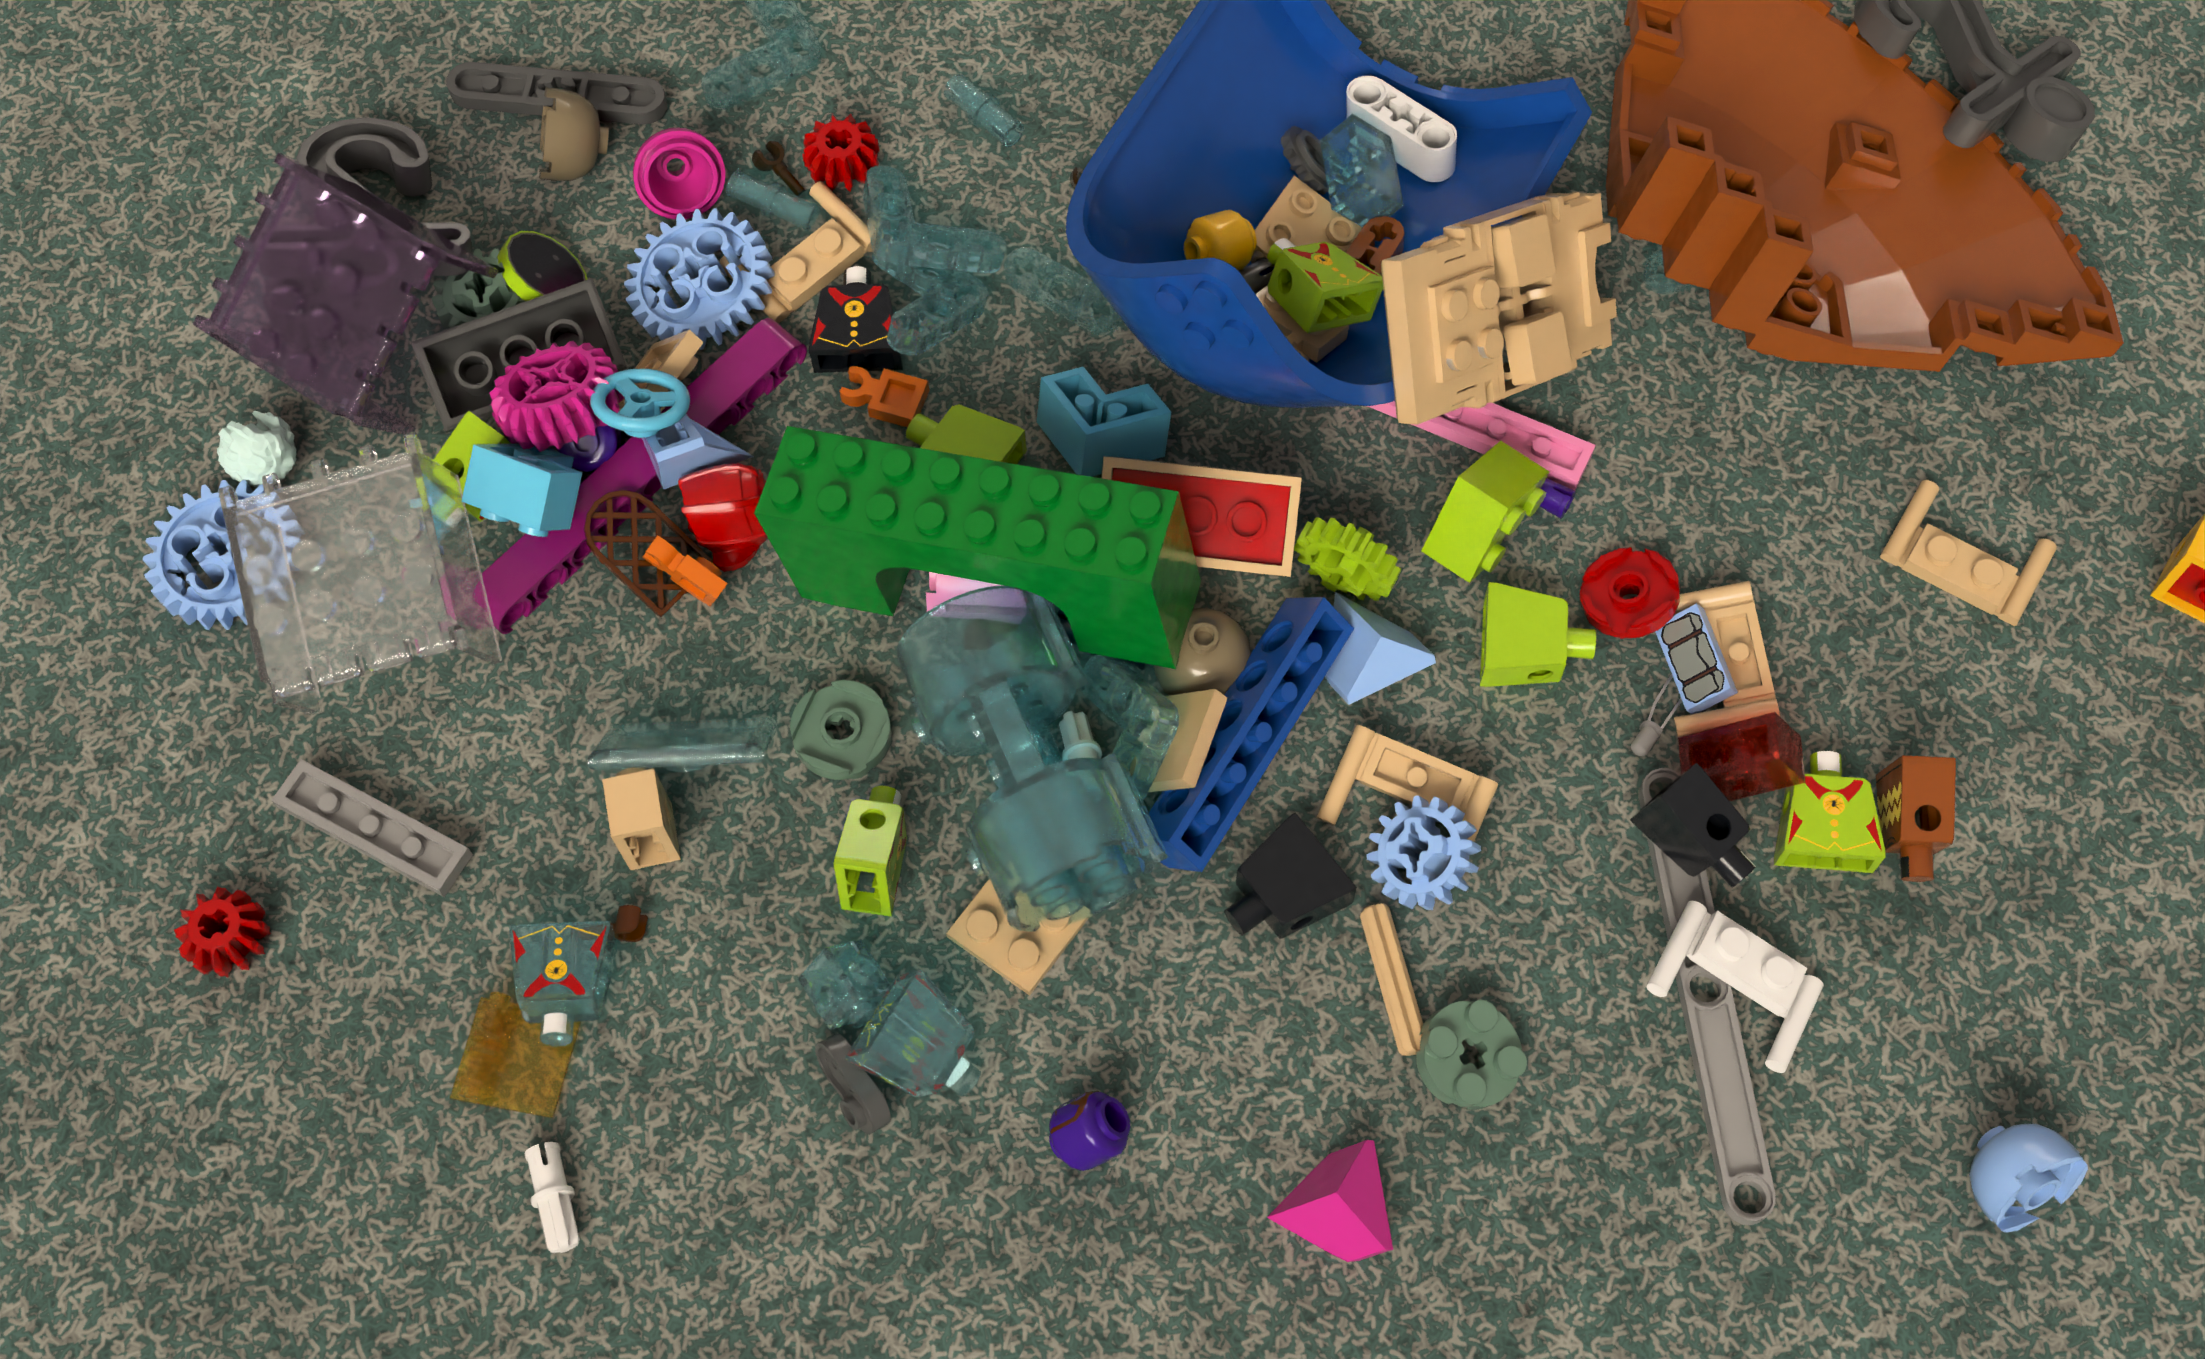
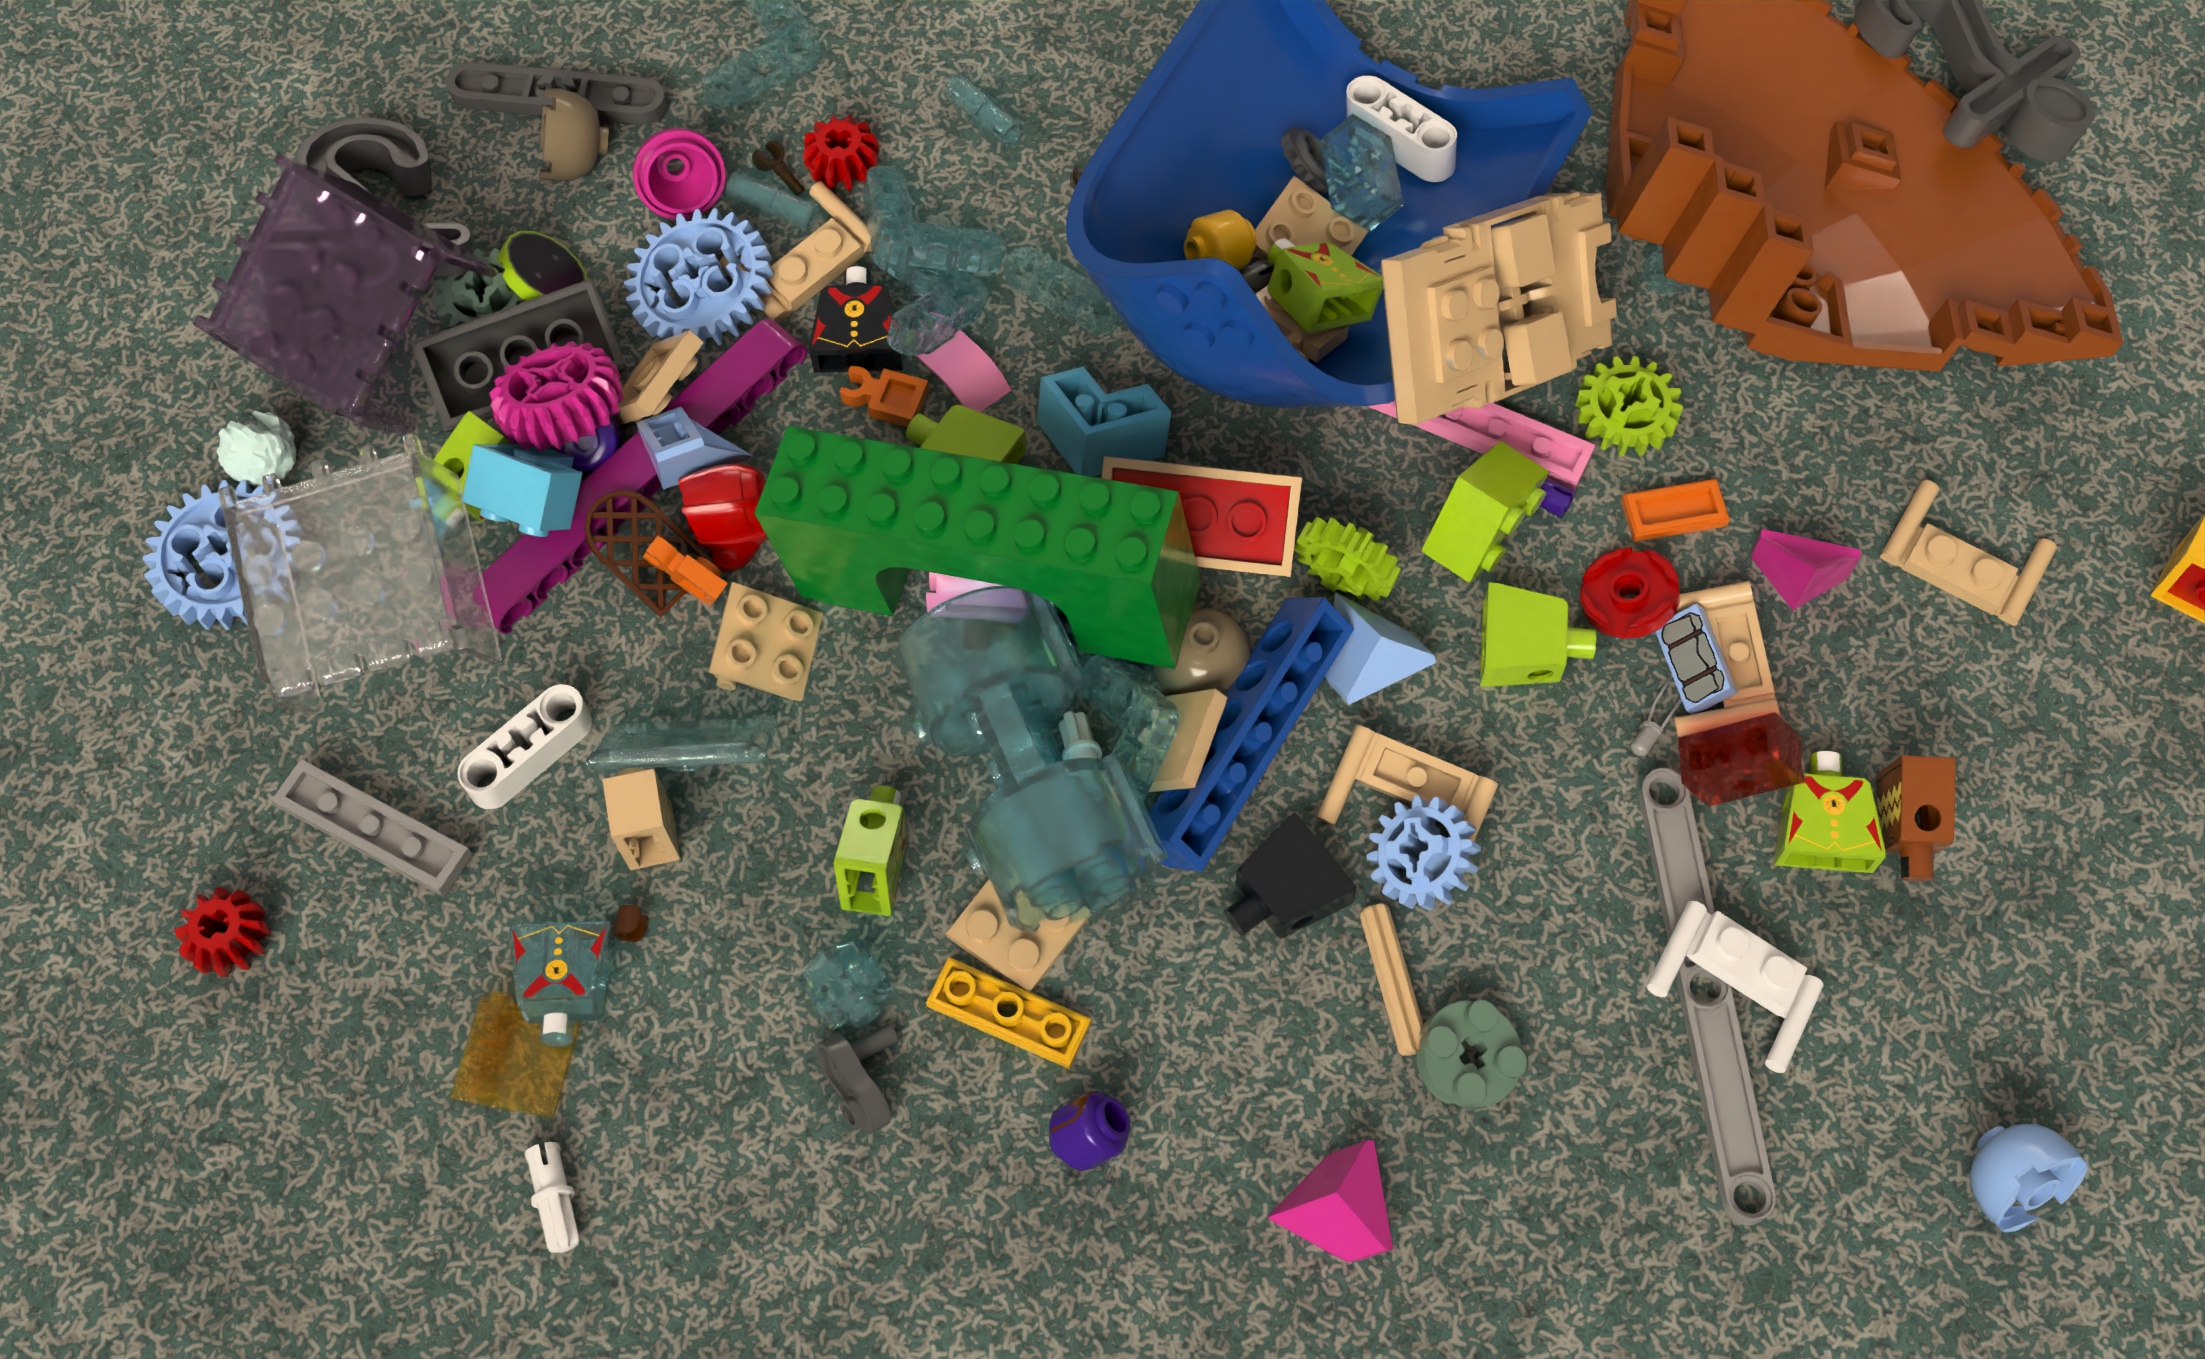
medium azure piece [590,369,690,438] -> none
sand green plate [790,680,892,780] -> none
clear light blue torso [845,969,981,1097] -> none
dark orange beam [1346,216,1404,276] -> none
black torso [1630,763,1756,888] -> none
none -> white beam [458,684,592,809]
none -> tan hinge [708,582,823,701]
none -> bright pink piece [897,309,1011,412]
none -> yellow tile [926,957,1091,1069]
none -> lime gear [1575,356,1683,456]
none -> orange tile [1621,478,1730,542]
none -> dark pink slope [1751,529,1861,610]

